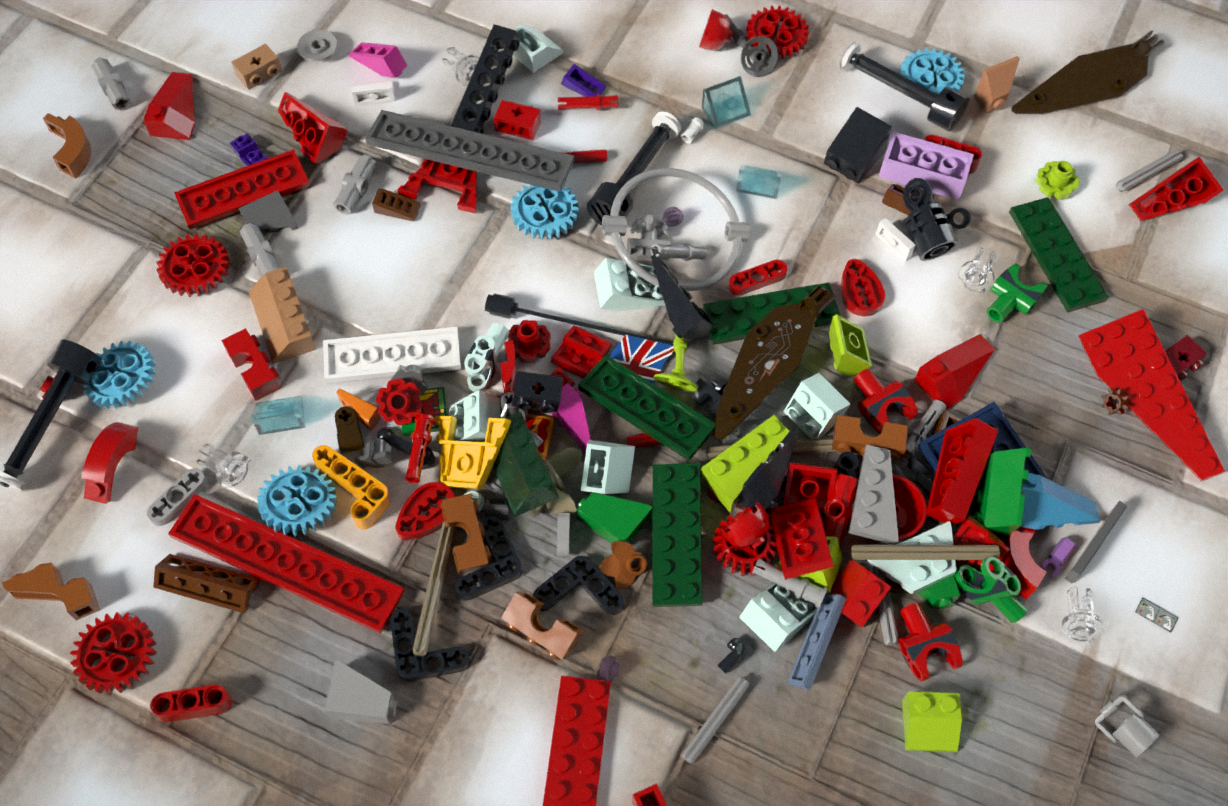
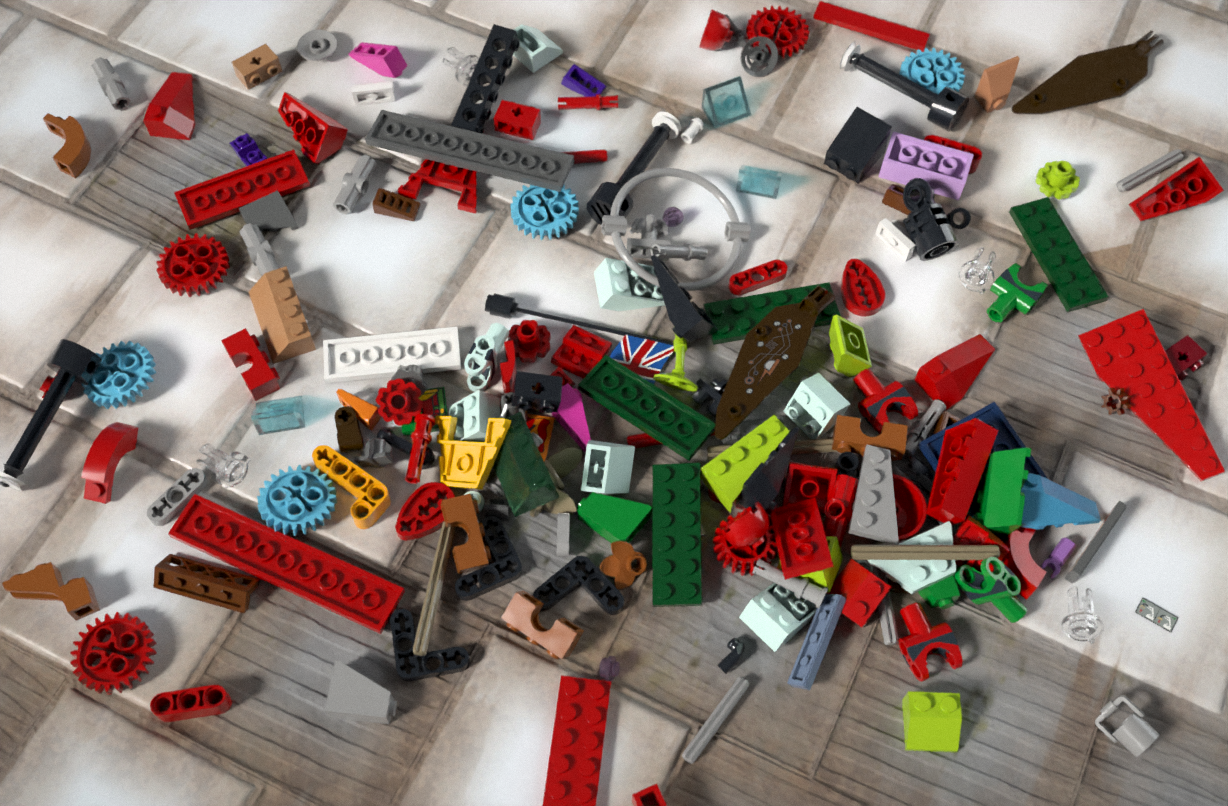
none -> red tile [813,1,930,52]

